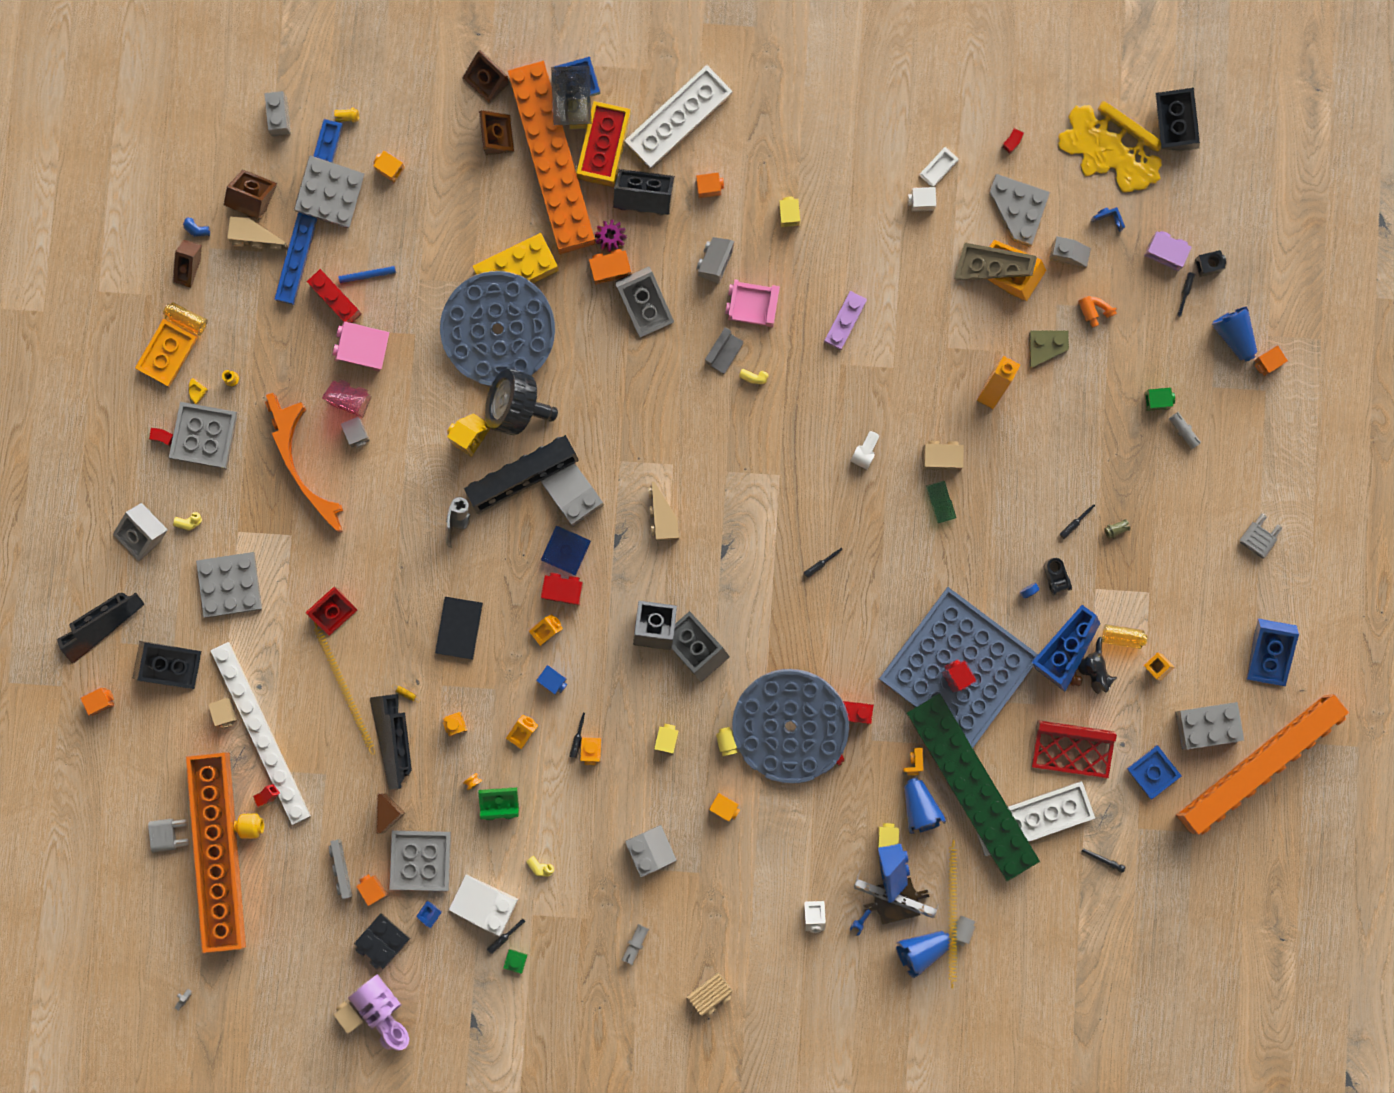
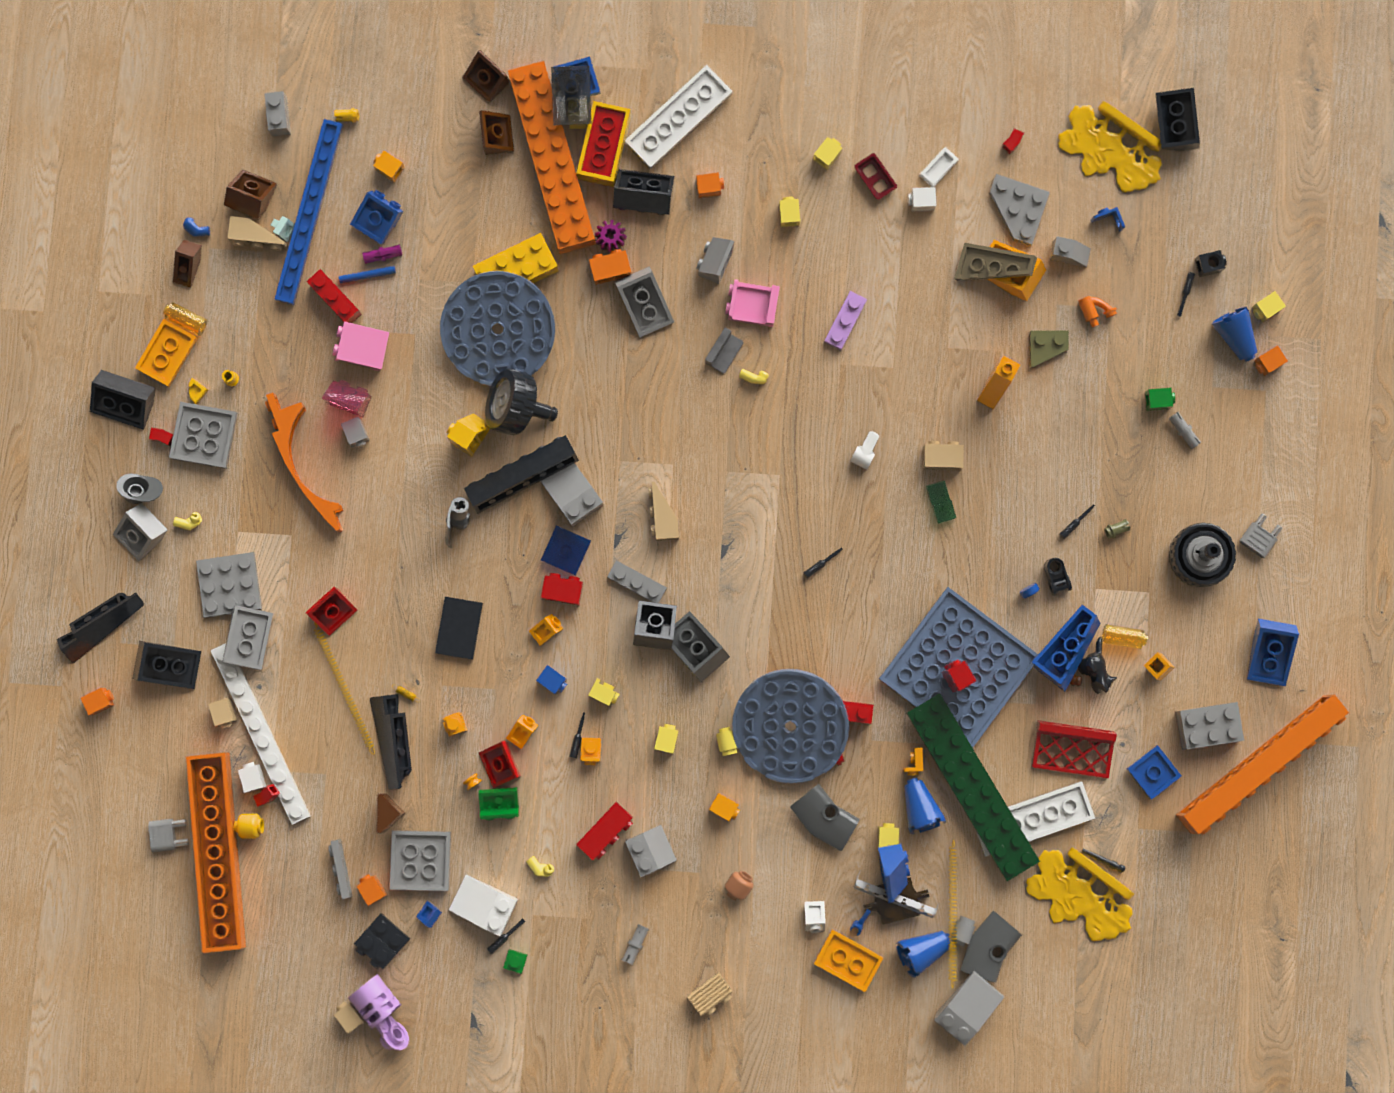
light grey piece [175,989,192,1011] -> none
light grey plate [293,155,364,228] -> none
lavender brick [1144,231,1192,271] -> none
none -> black slope [90,370,155,430]
none -> dark grey piece [116,473,163,504]
none -> light grey plate [222,605,273,670]
none -> white brick [238,762,266,793]
none -> light aqua tile [271,216,295,242]
none -> blue plate [350,190,404,245]
none -> magenta pin [363,244,402,264]
none -> red slope [478,740,521,788]
none -> red brick [576,801,633,860]
none -> light yellow brick [588,678,620,706]
none -> light grey plate [607,560,667,603]
none -> nougat head [725,871,754,901]
none -> dark grey panel [790,784,860,851]
none -> light yellow brick [813,137,842,170]
none -> light orange plate [813,929,884,992]
none -> dark red piece [854,153,897,200]
none -> light grey slope [935,971,1004,1046]
none -> dark grey panel [961,911,1022,983]
none -> yellow plant [1026,847,1135,941]
none -> black wheel [1169,523,1236,587]
none -> light yellow brick [1252,291,1286,322]

